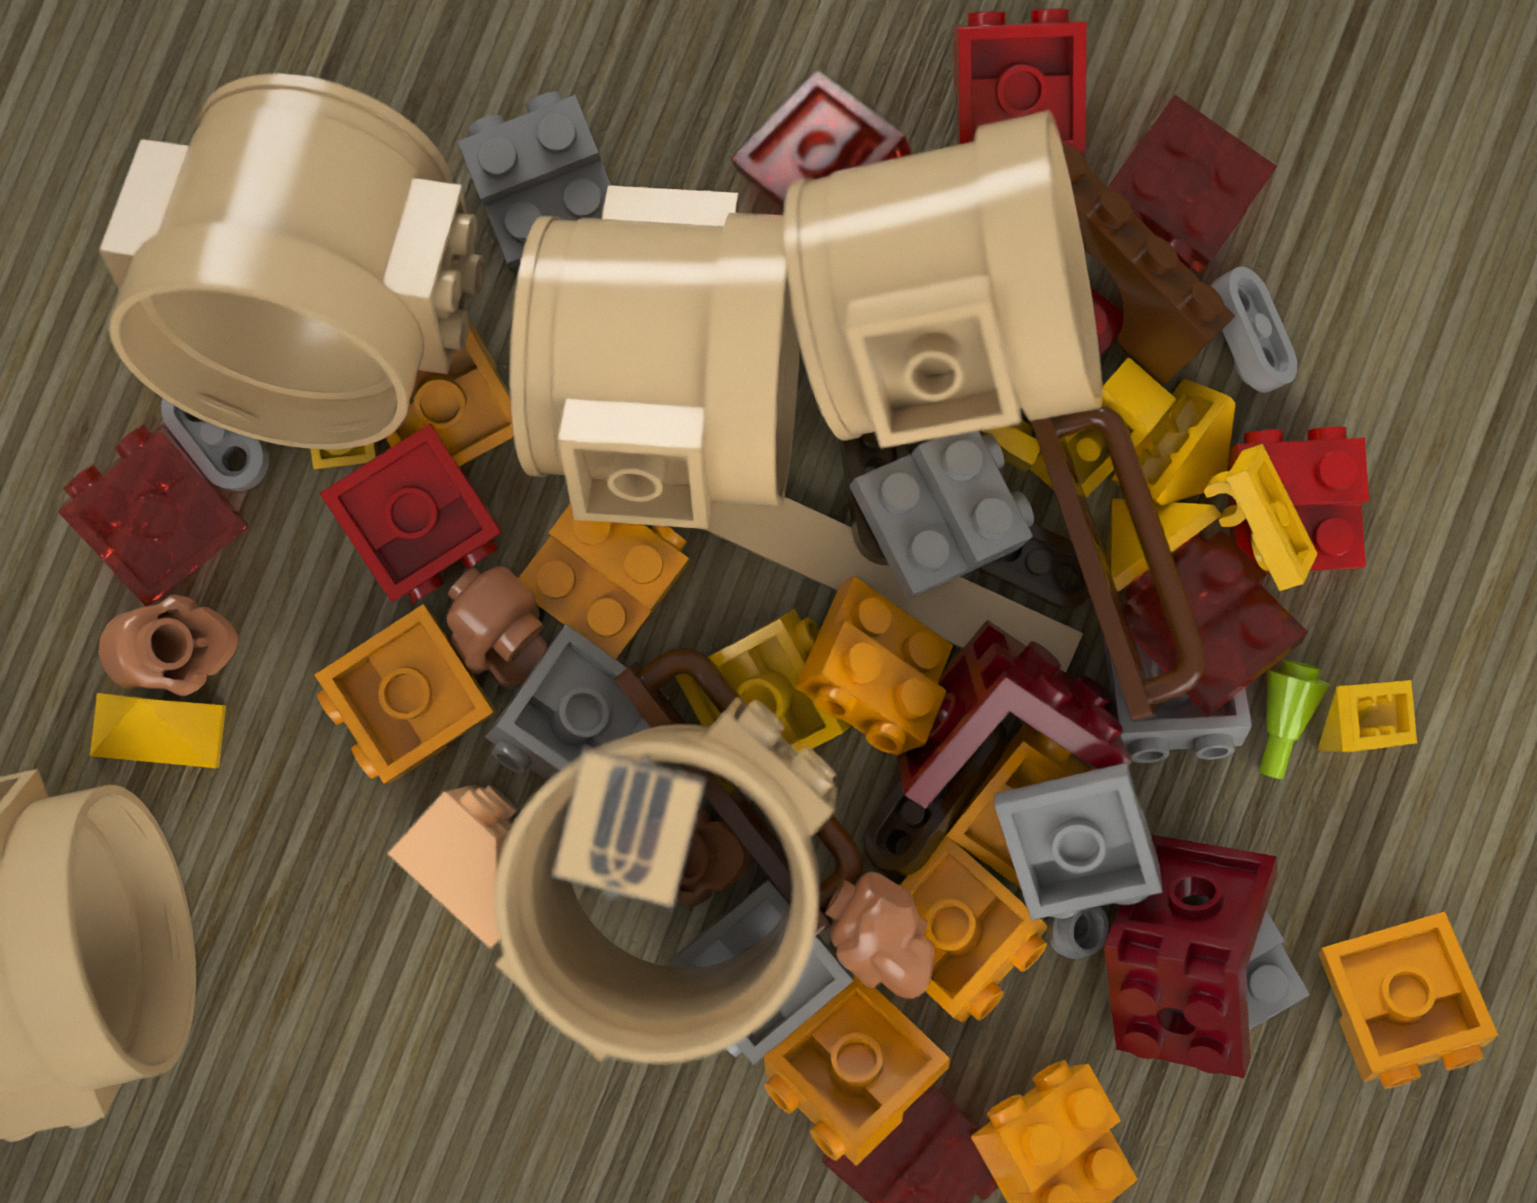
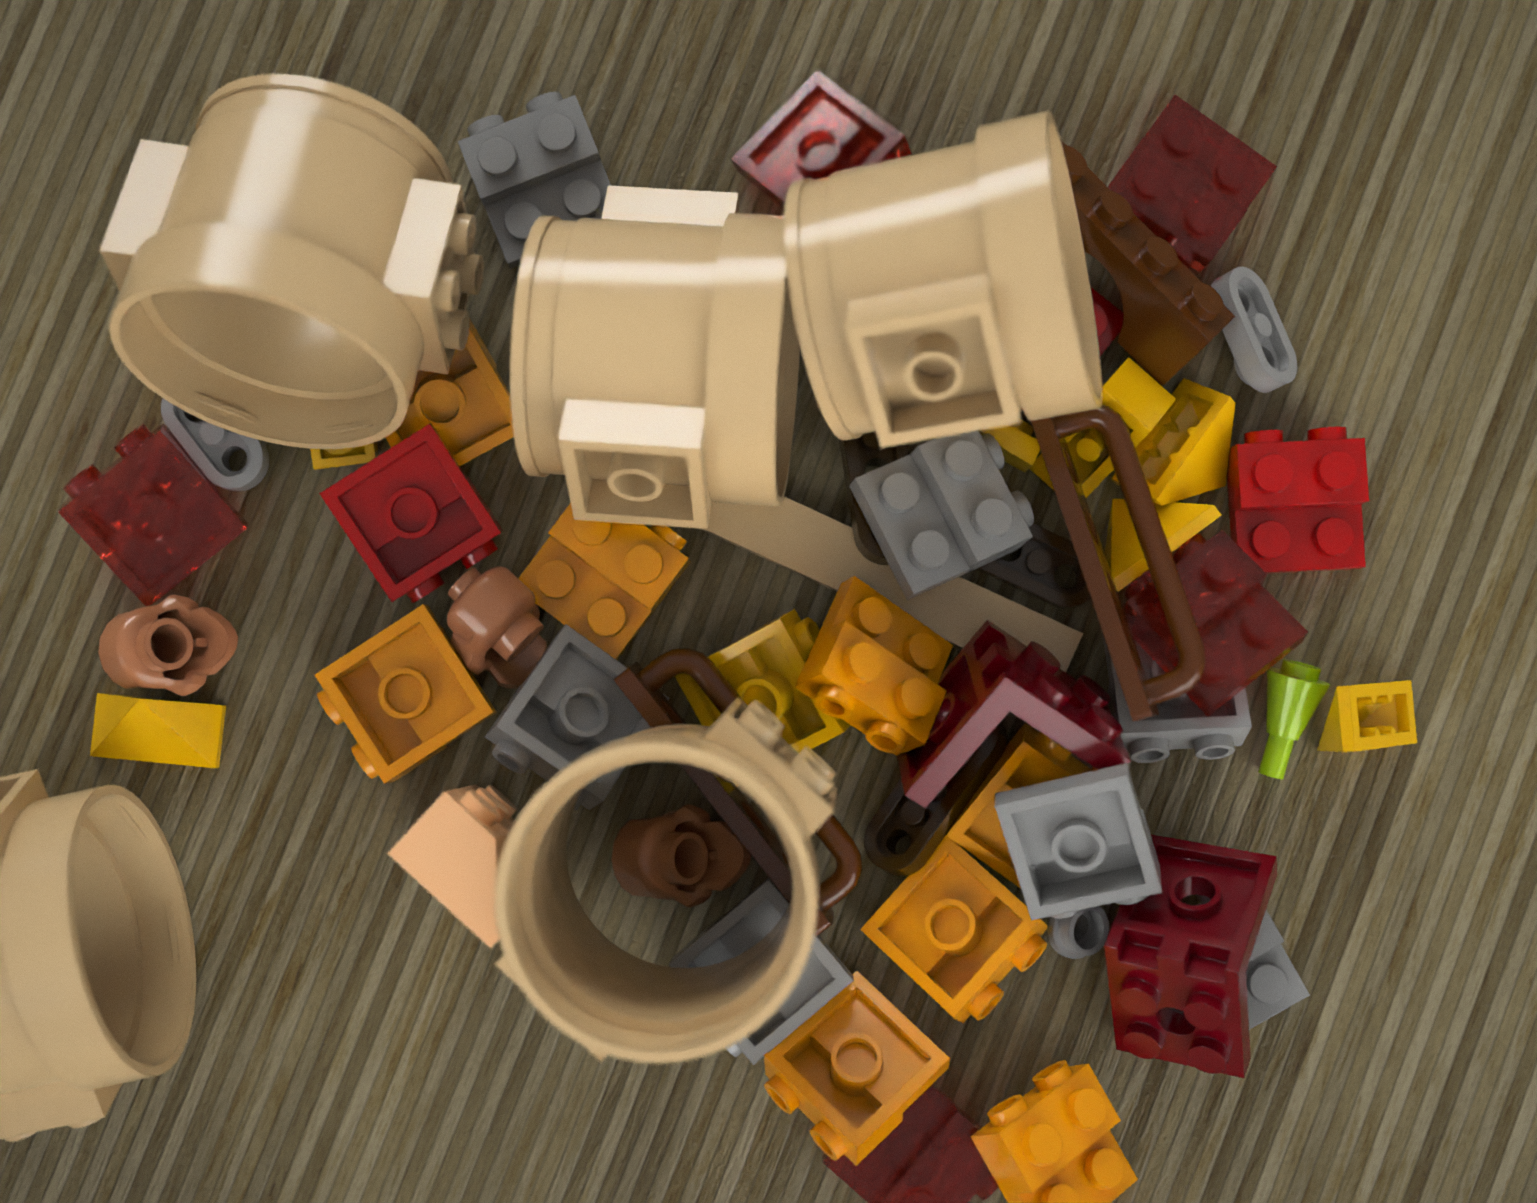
piece [552,747,706,909] -> none
nougat head [825,872,934,998] -> none
red plate [953,8,1087,153] -> none
yellow plate [1204,444,1317,591] -> none
light orange plate [1318,911,1498,1089] -> none

